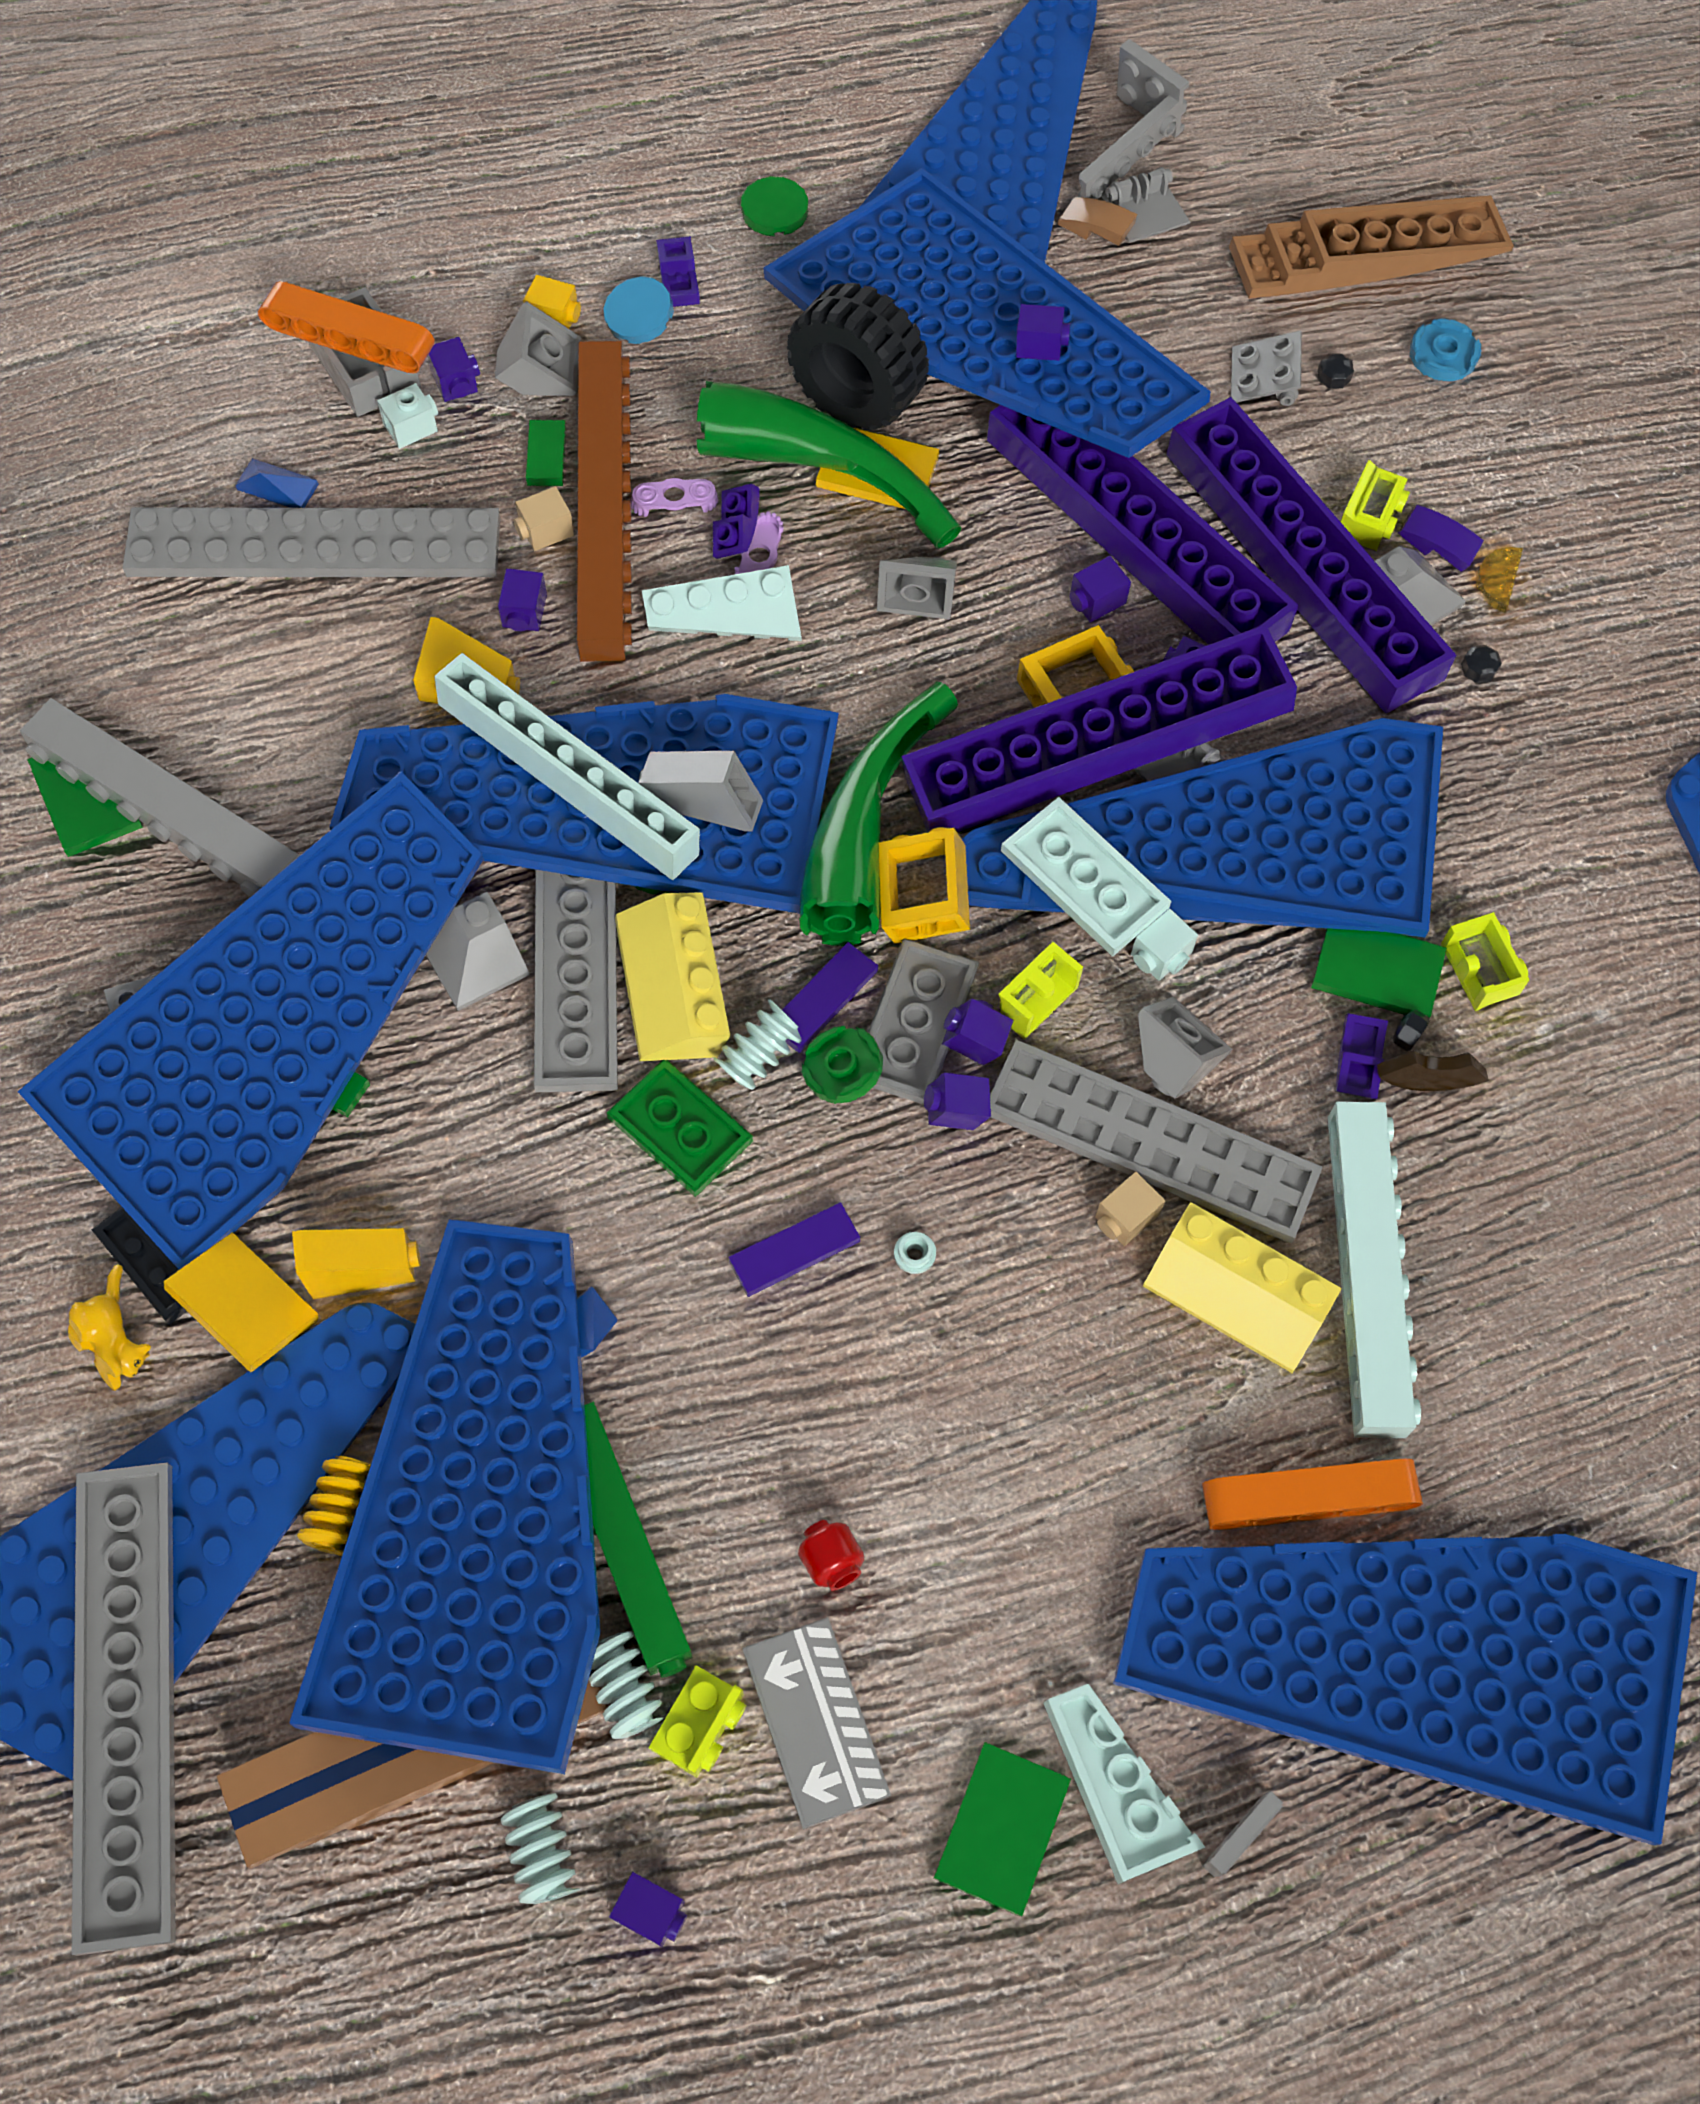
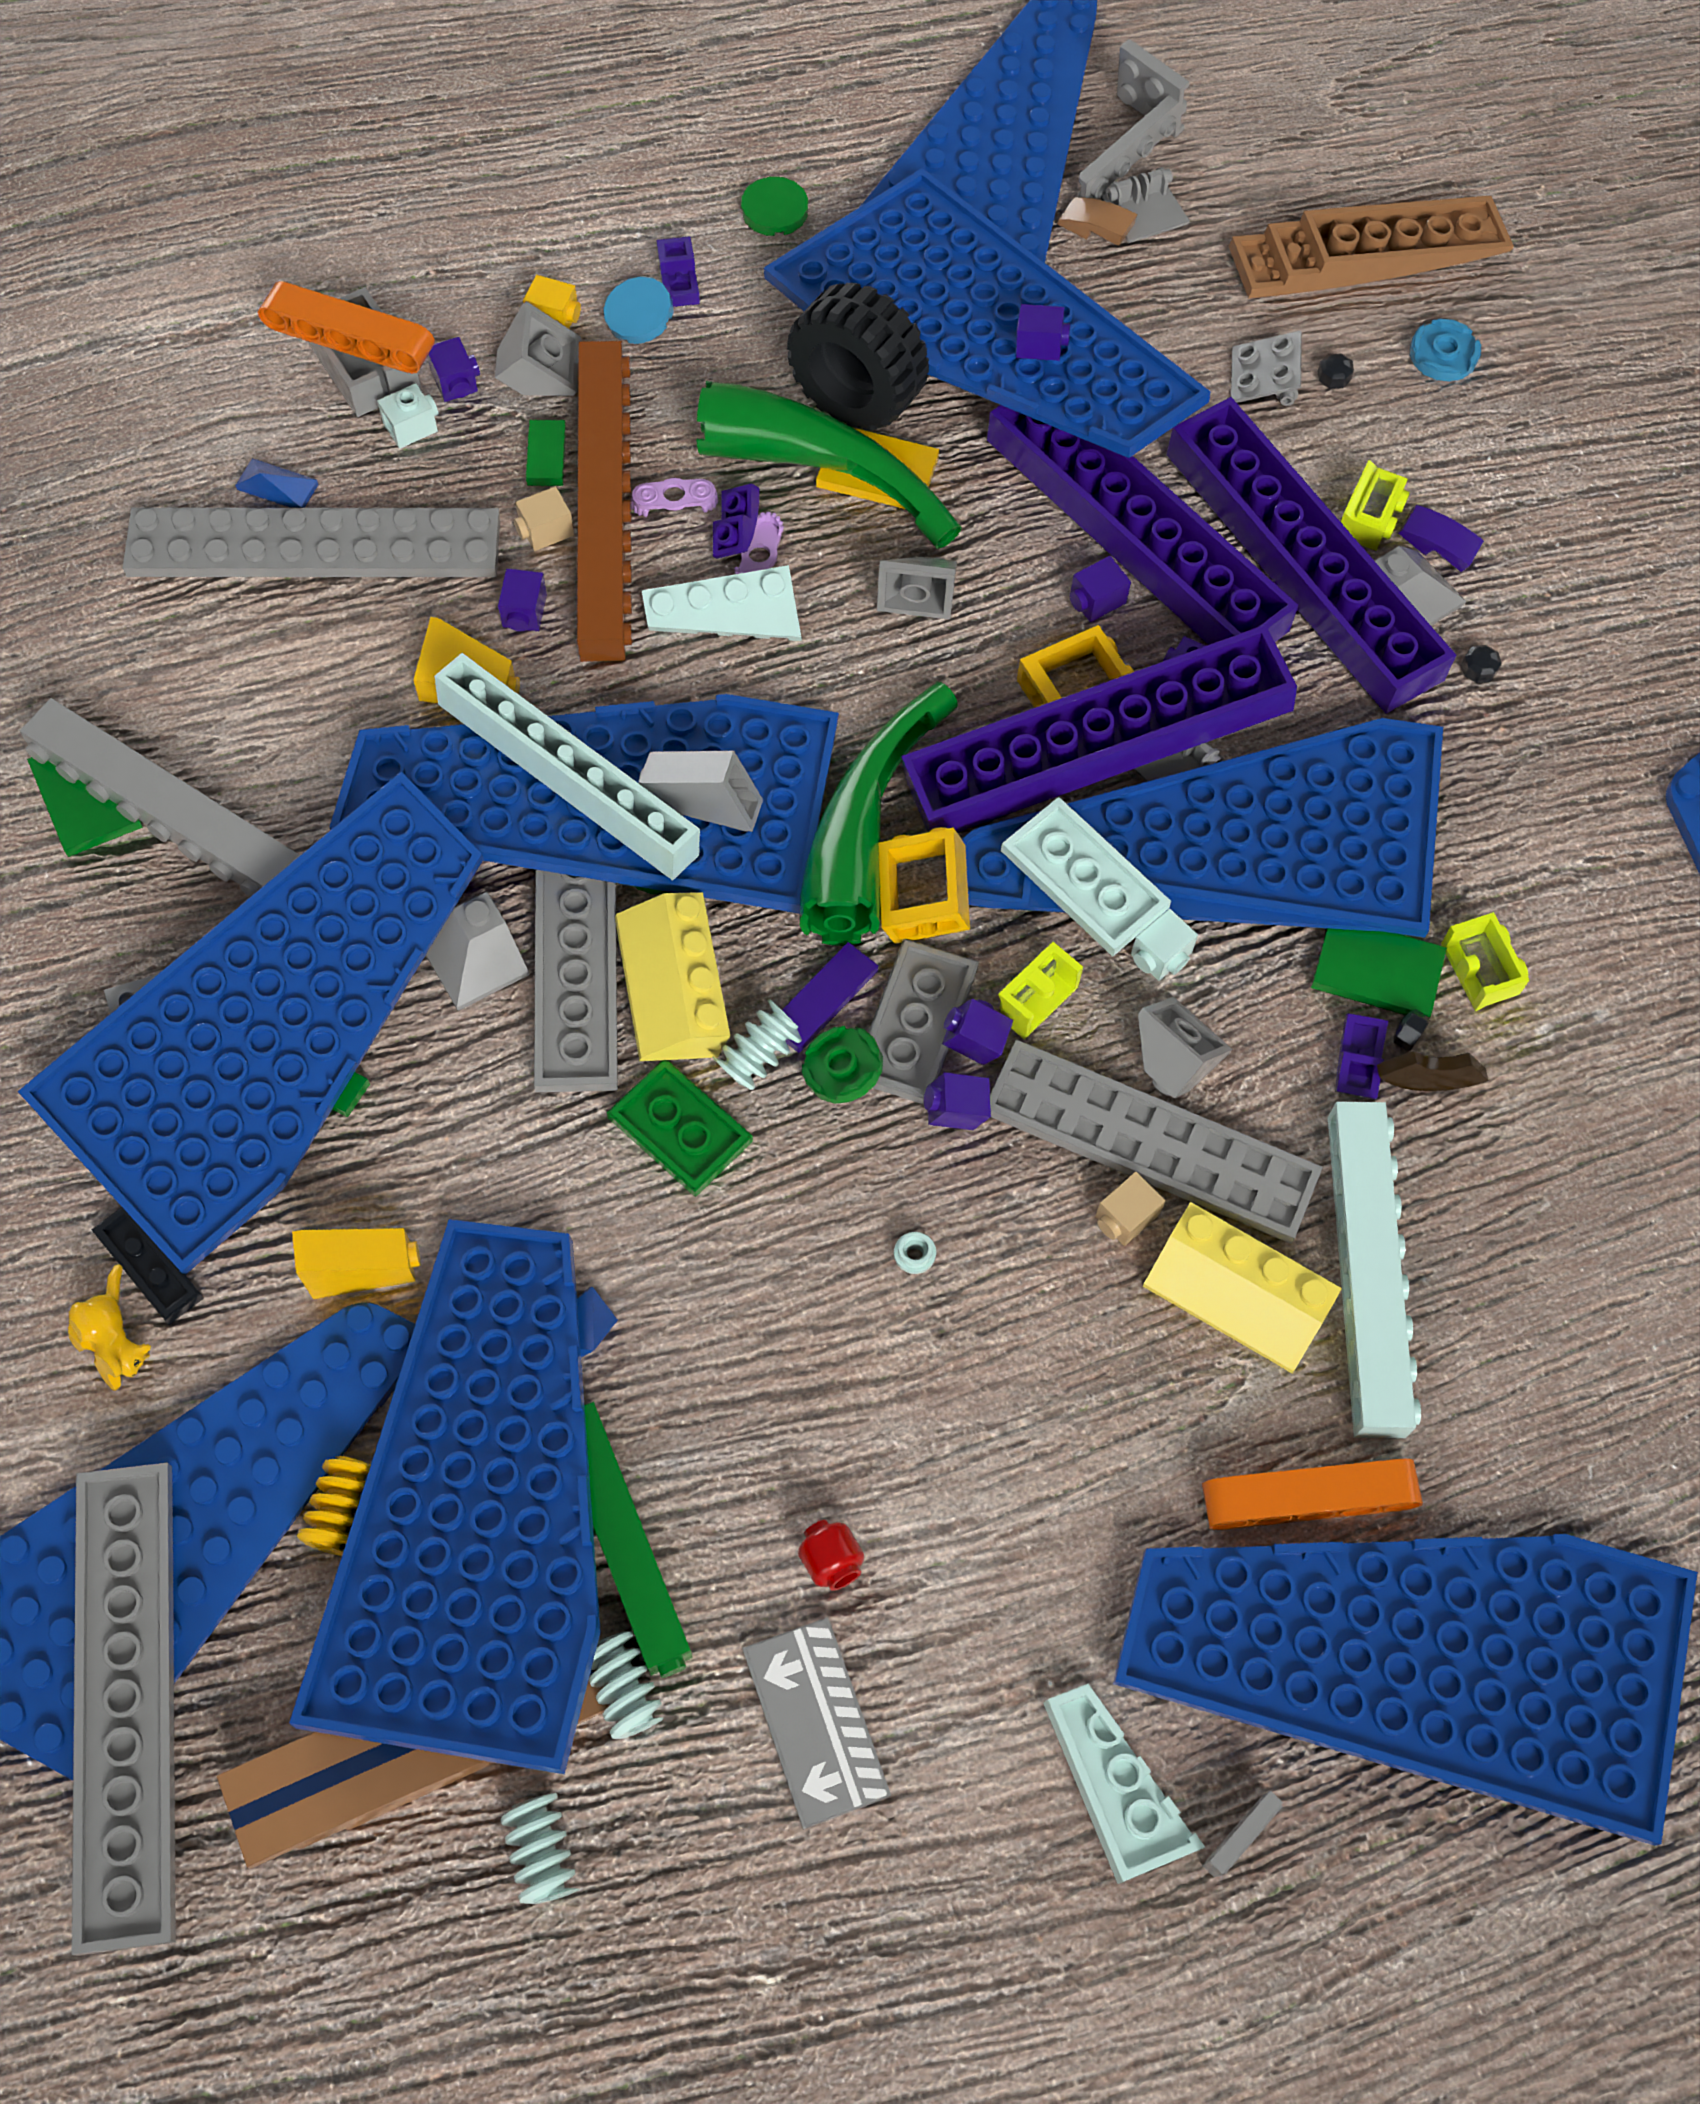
yellow tile [164,1232,318,1373] -> none
dark purple brick [609,1872,688,1947] -> none
neon yellow bracket [649,1665,747,1778] -> none
dark purple tile [728,1202,861,1297] -> none
green tile [933,1742,1071,1917] -> none
clear yellow tile [1476,547,1523,613] -> none

